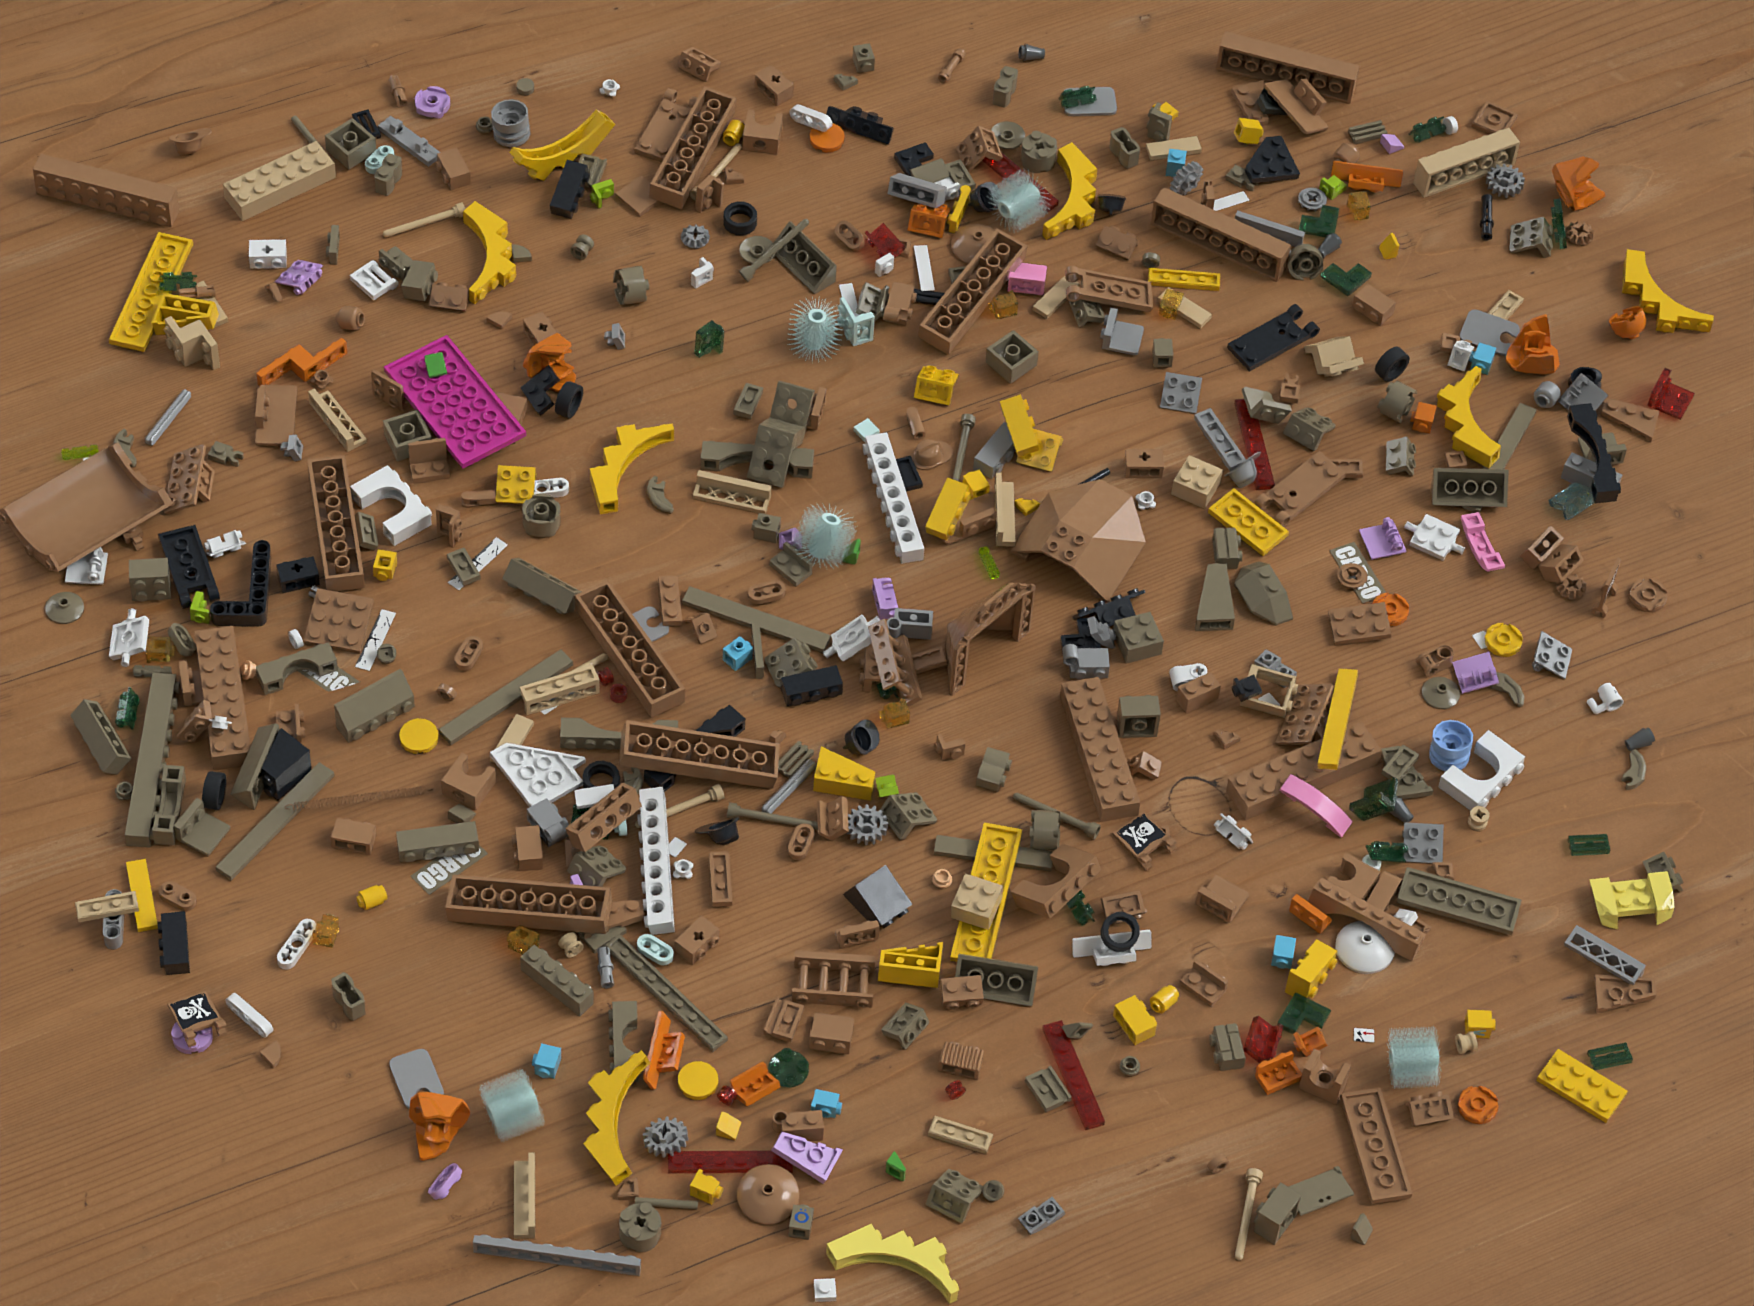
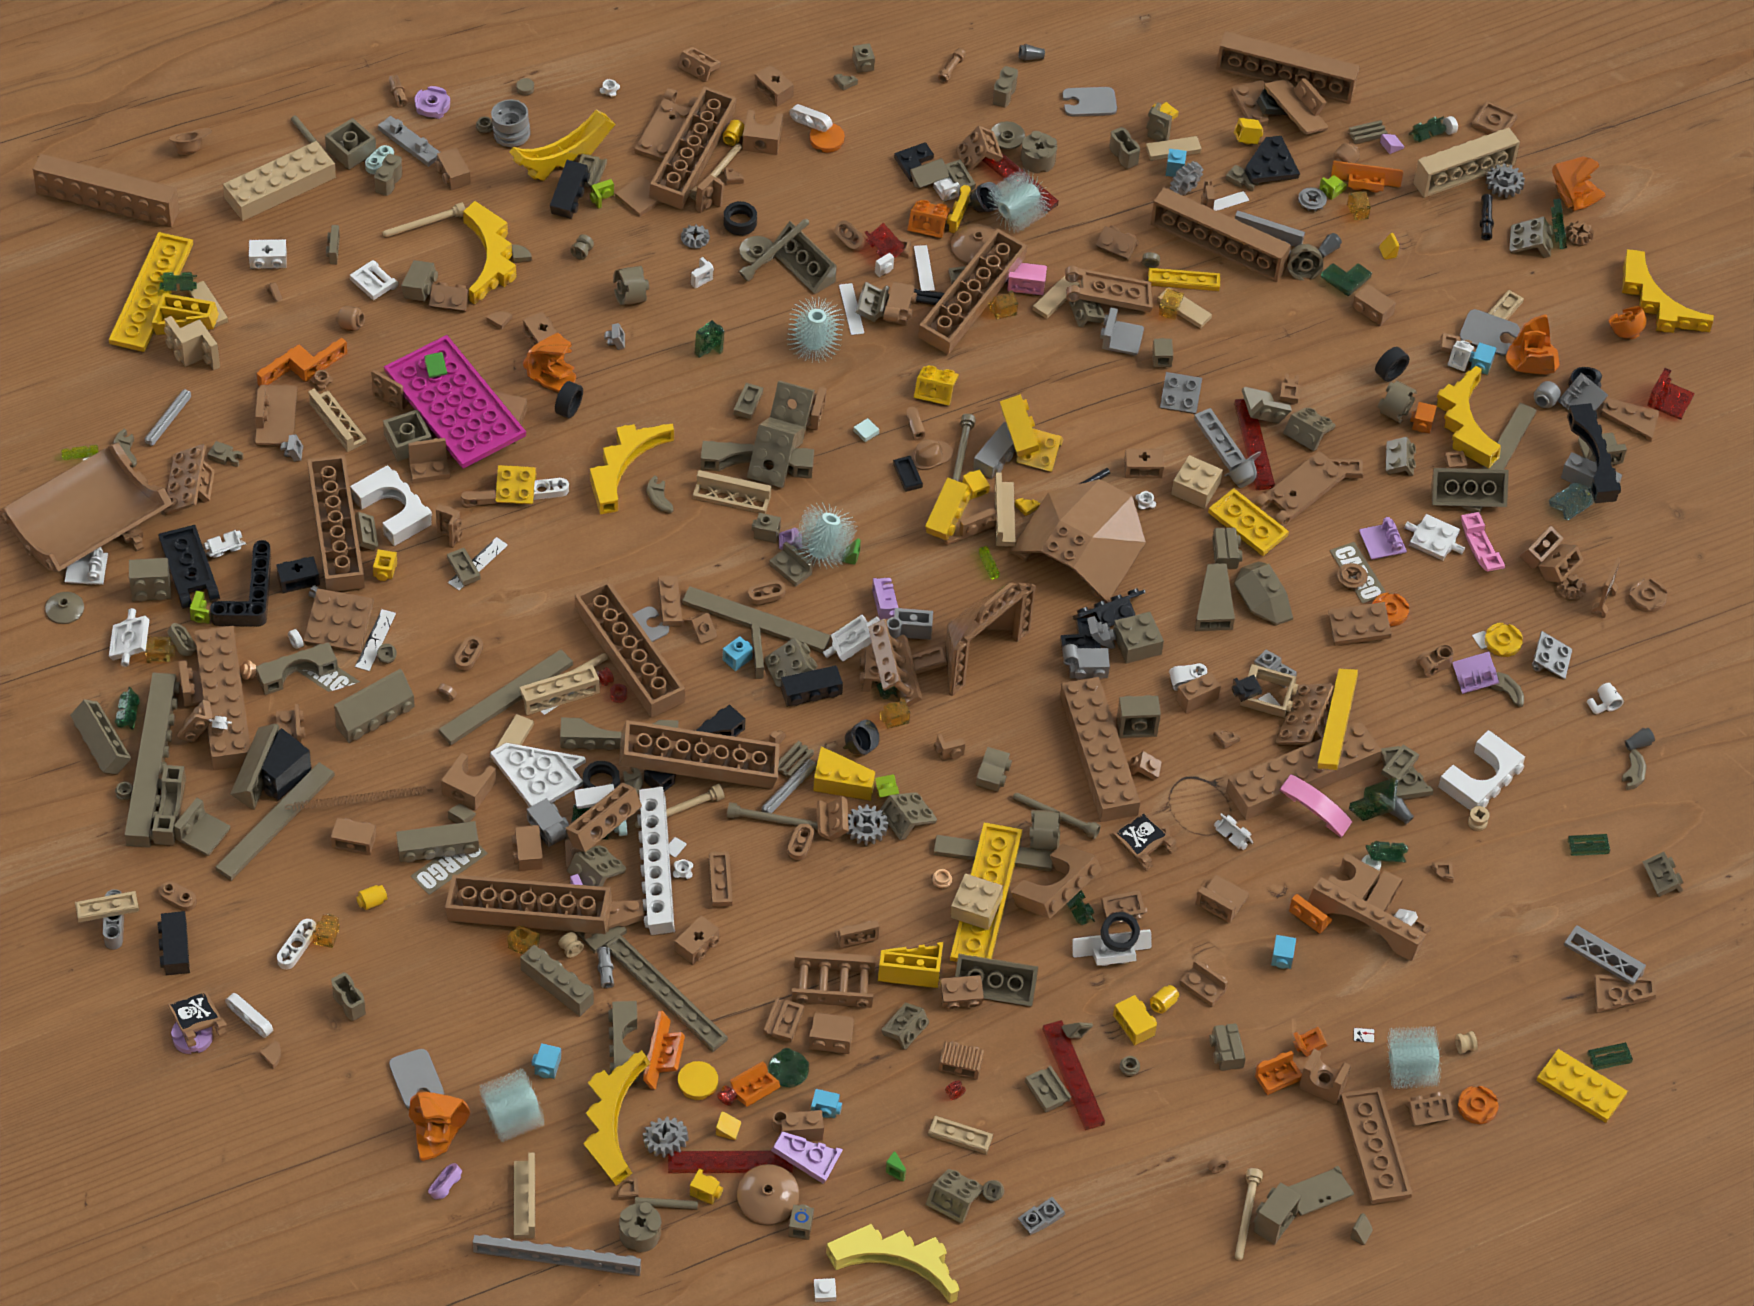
yellow tile [126,859,158,932] -> none
dark tan axle [133,665,172,677] -> none
medium nougat axle [178,285,215,299] -> none
black tyre [202,771,226,810] -> none
lavender hinge [275,260,323,295] -> none
black tile [352,109,381,139] -> none
dark tan bracket [379,246,413,281] -> none
yellow tile [399,718,438,754] -> none
dark tan brick [502,558,582,615] -> none
black plate [521,365,560,416] -> none
dark tan brick [522,493,561,537] -> none
light aqua plate [637,934,674,965] -> none
black piece [695,817,739,845] -> none
black bracket [826,106,894,144] -> none
light aqua bracket [837,297,875,346] -> none
slope [843,865,912,928] -> none
white brick [862,432,924,564] -> none
light grey brick [887,173,947,208] -> none
dark tan brick [986,330,1039,384] -> none
yellow arch [1042,142,1097,240] -> none
clear green hinge [1059,86,1097,109] -> none
black piece [1097,194,1126,216] -> none
black hinge [1227,304,1320,372] -> none
clear red bracket [1243,1016,1283,1063] -> none
clear green plate [1277,992,1331,1034] -> none
yellow wedge [1285,939,1338,1004] -> none
clear green plate [1299,205,1340,237] -> none
tan bracket [1304,336,1364,377] -> none
white dish [1335,921,1395,974] -> none
dark tan plate [1396,867,1522,936] -> none
light grey hinge [1402,823,1444,863] -> none
dark tan dish [1422,677,1460,709] -> none
light blue wheel [1429,720,1473,771] -> none
yellow brick [1464,1010,1496,1038] -> none
light yellow piece [1589,871,1674,929] -> none

